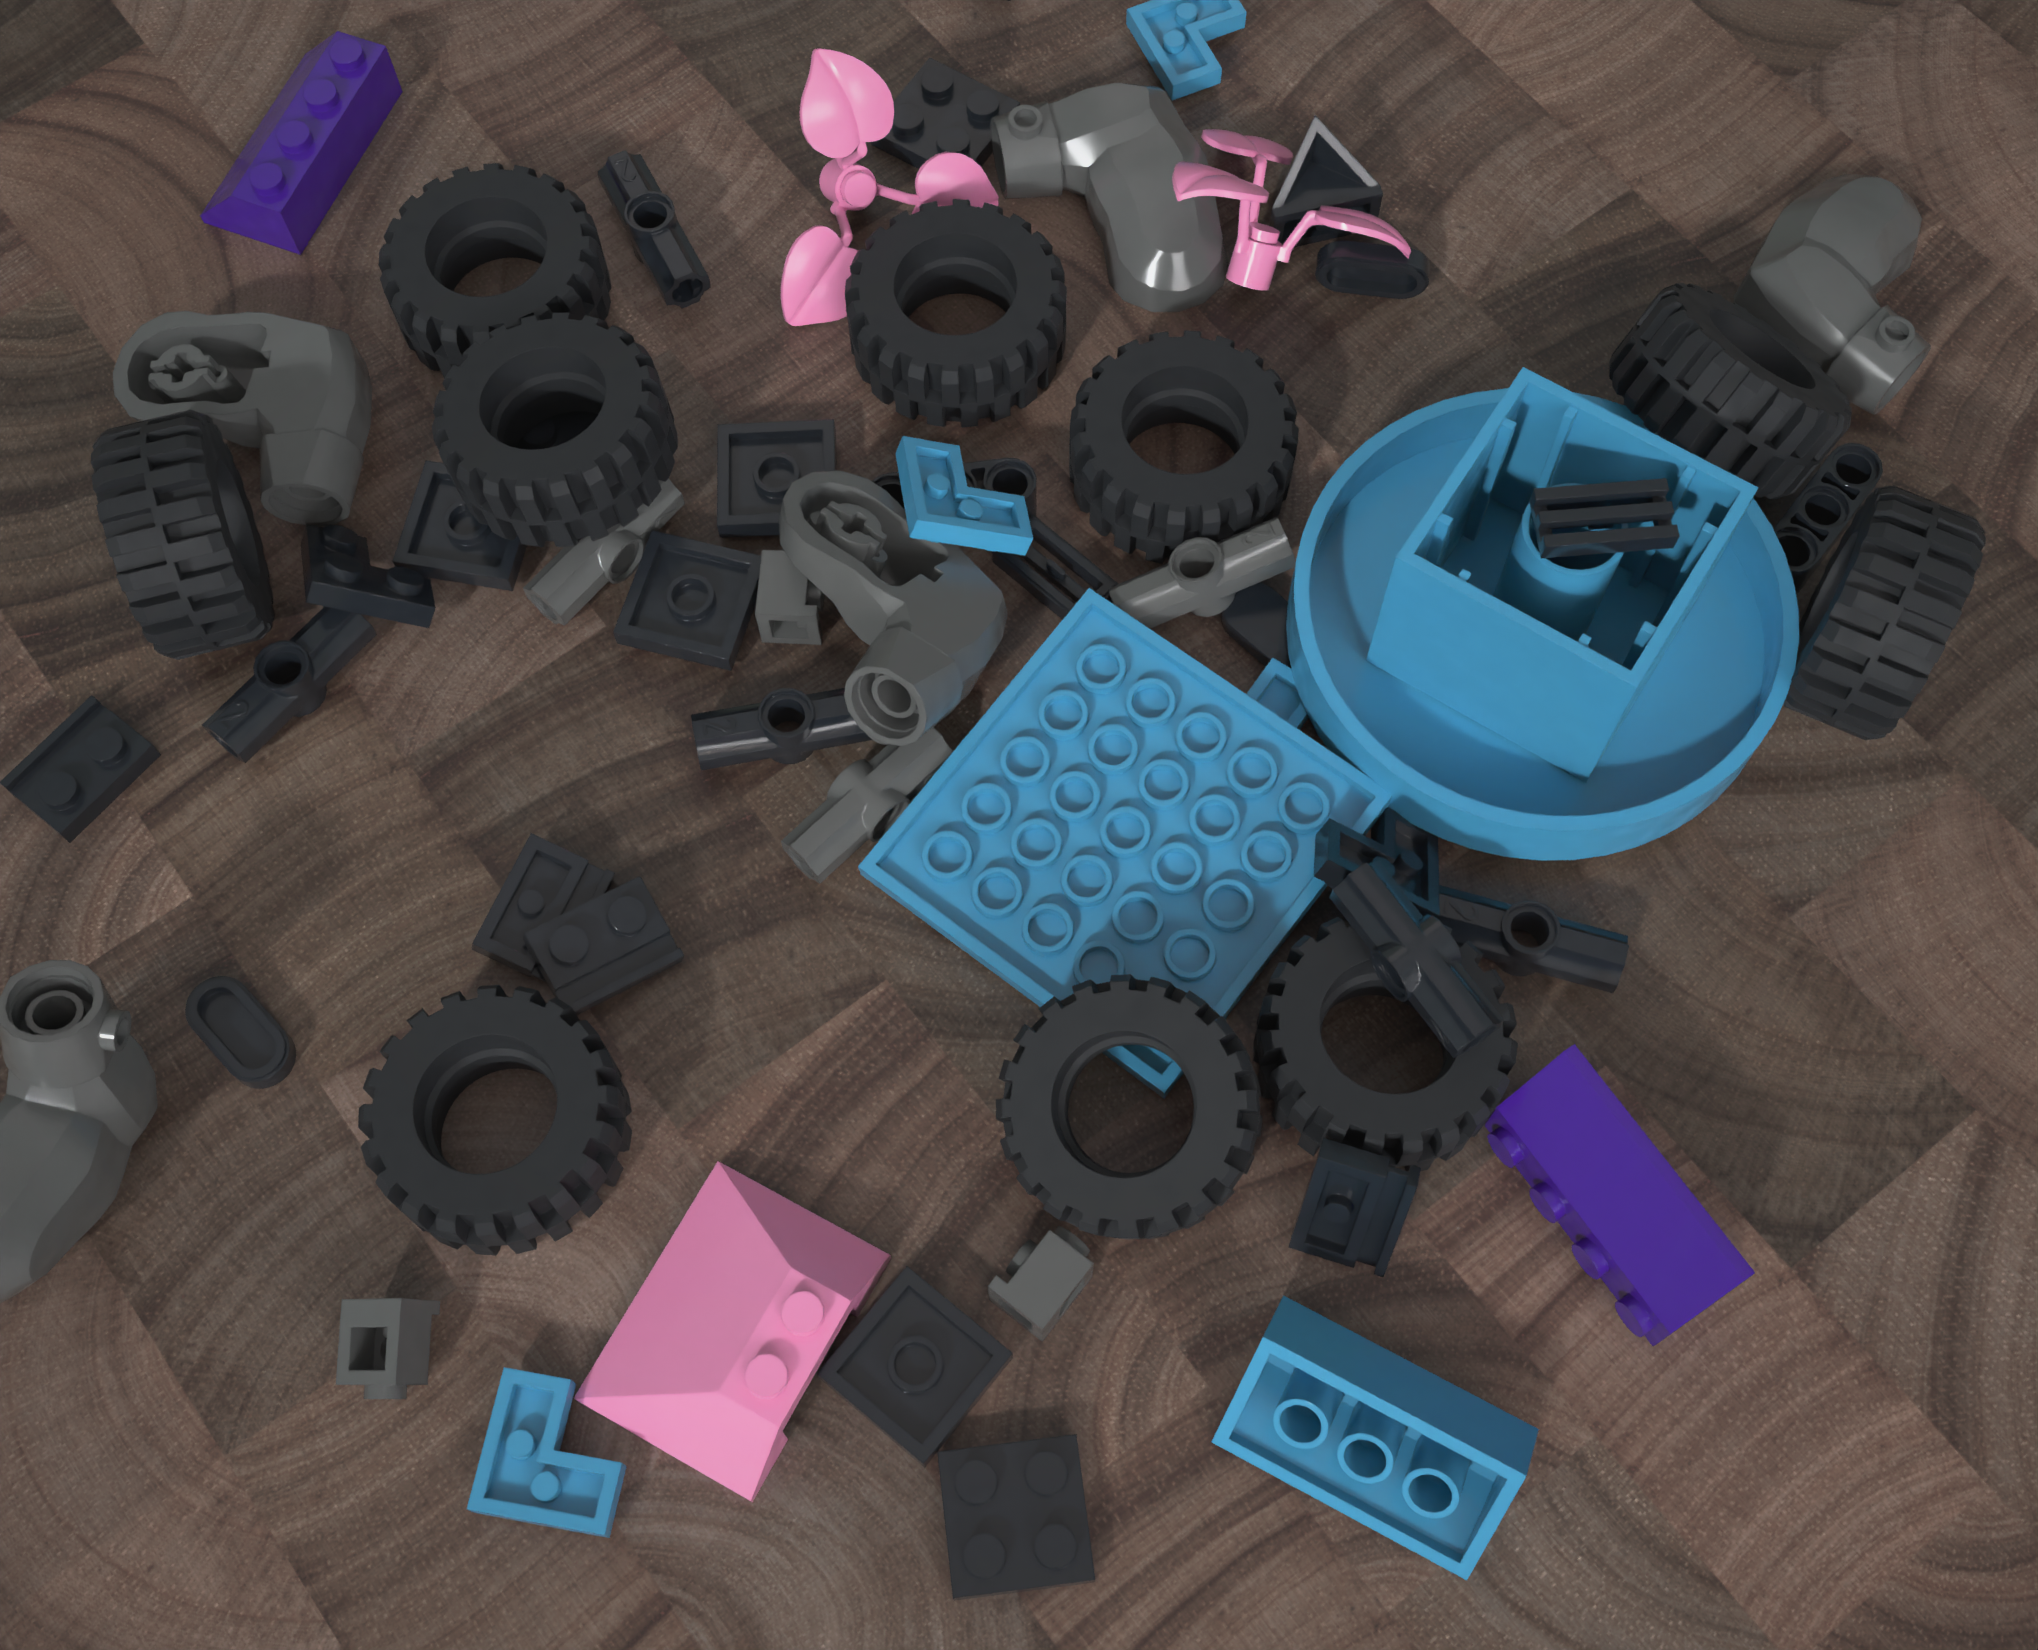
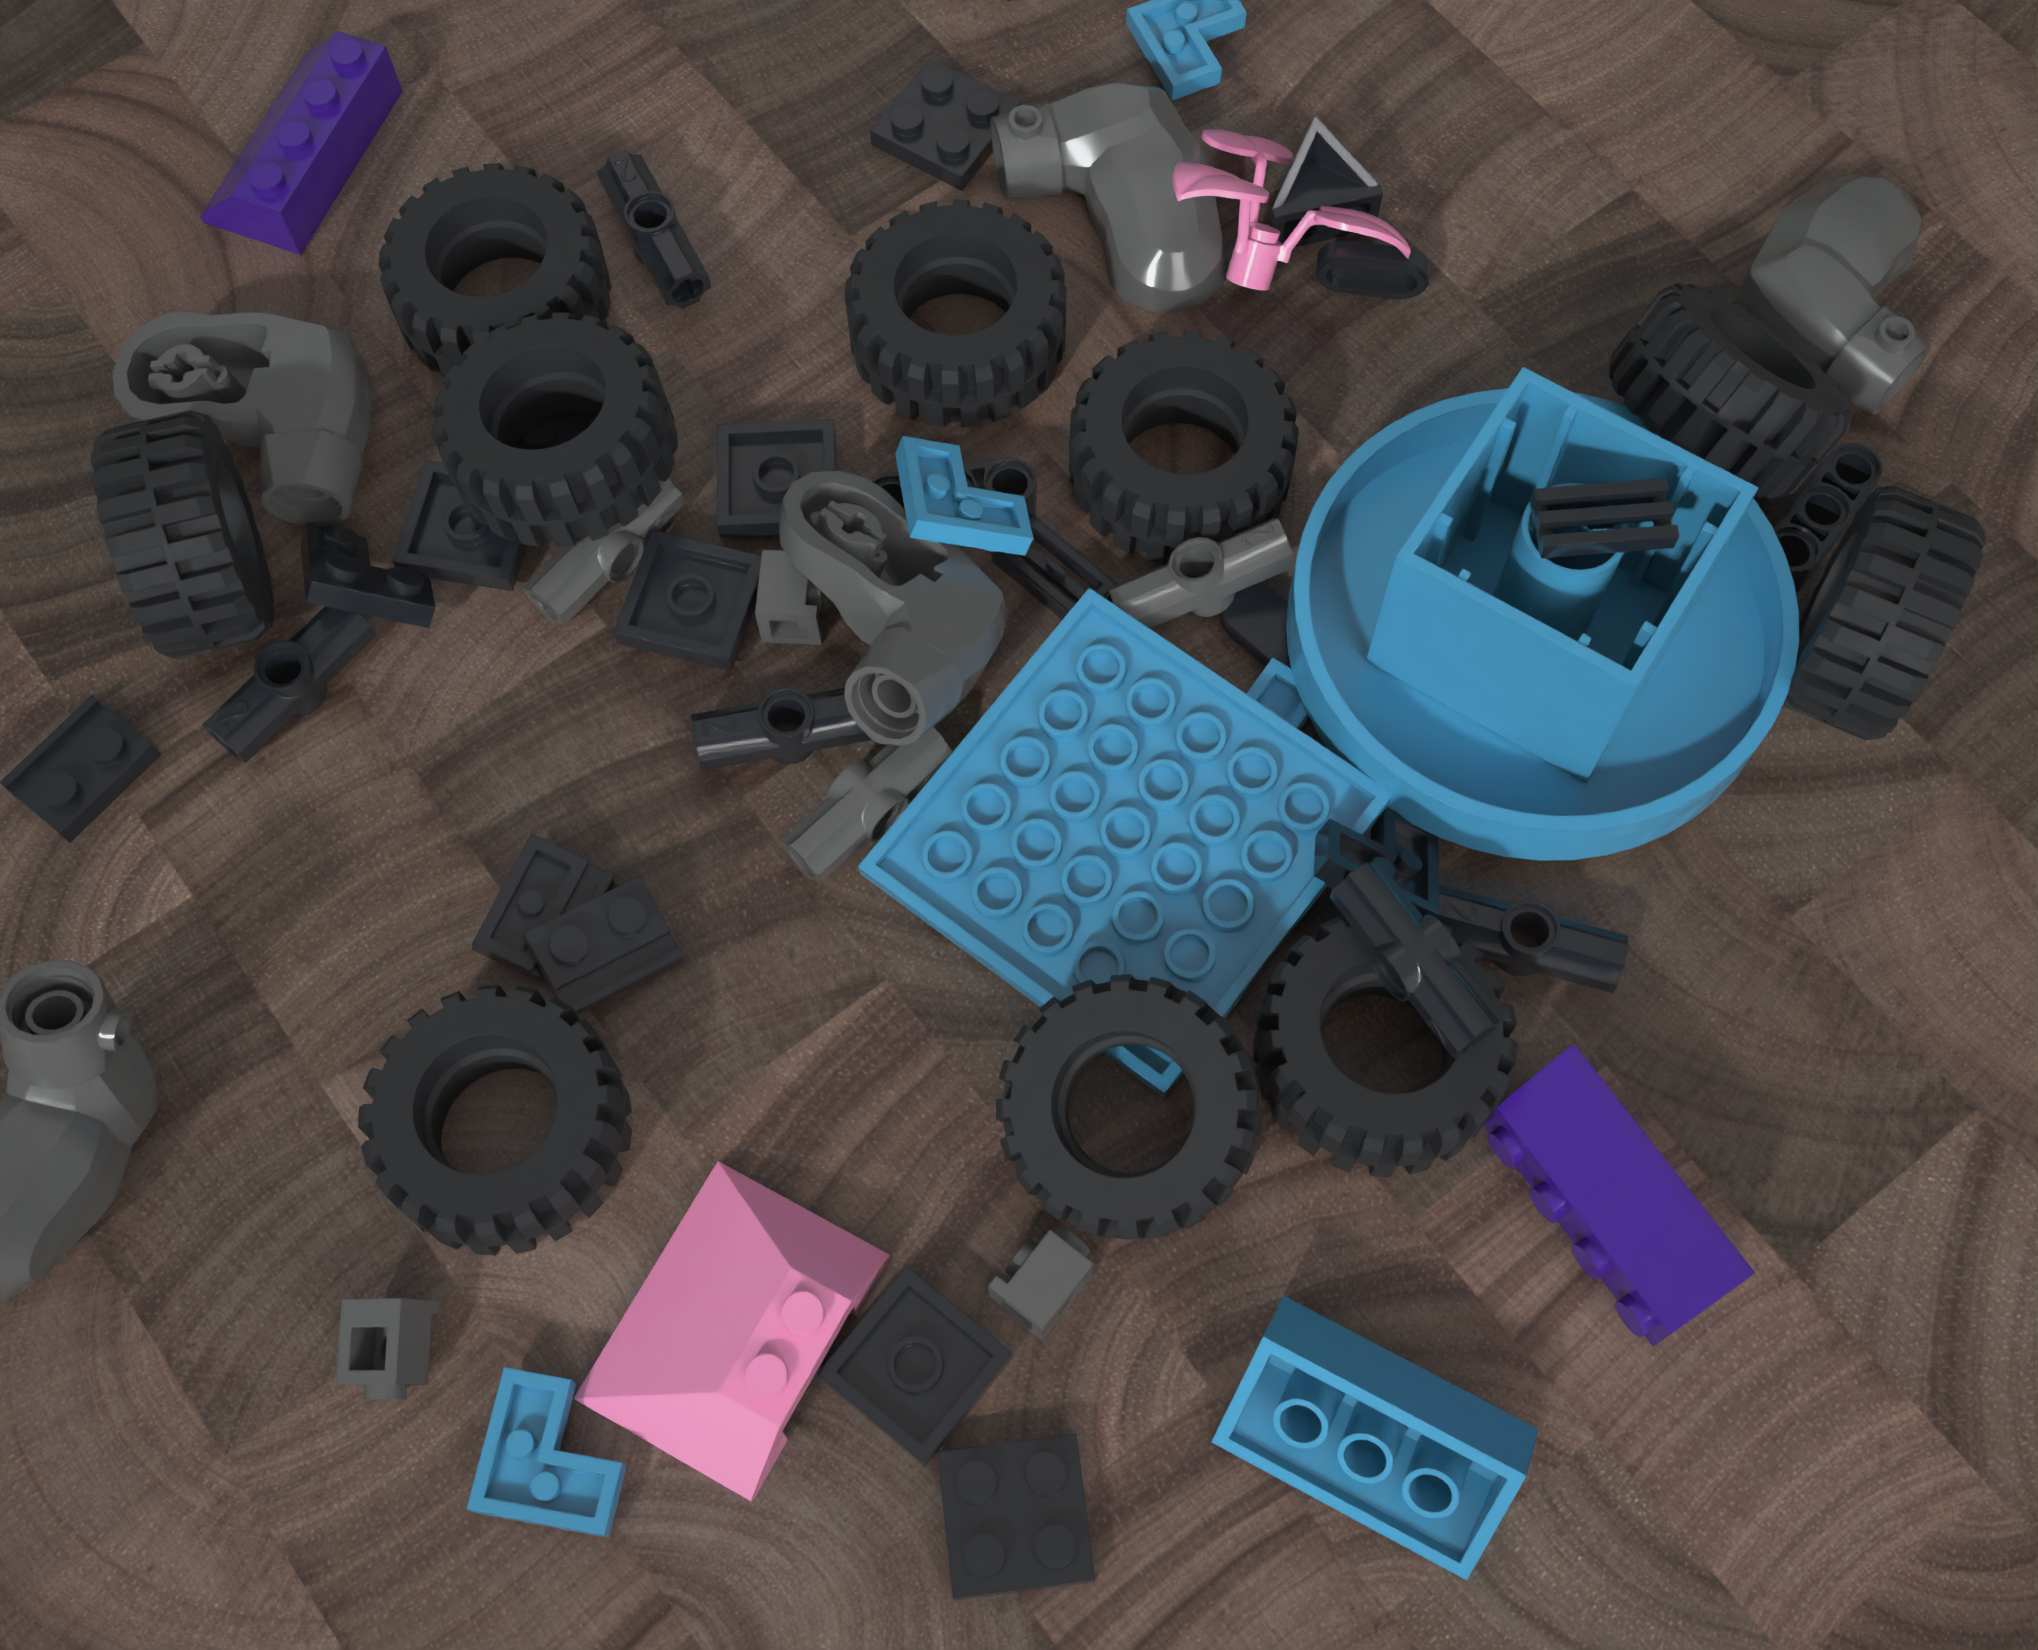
black tile [185,976,296,1089] -> none
bright pink plant [781,48,999,326] -> none
black plate [1288,1138,1421,1277] -> none

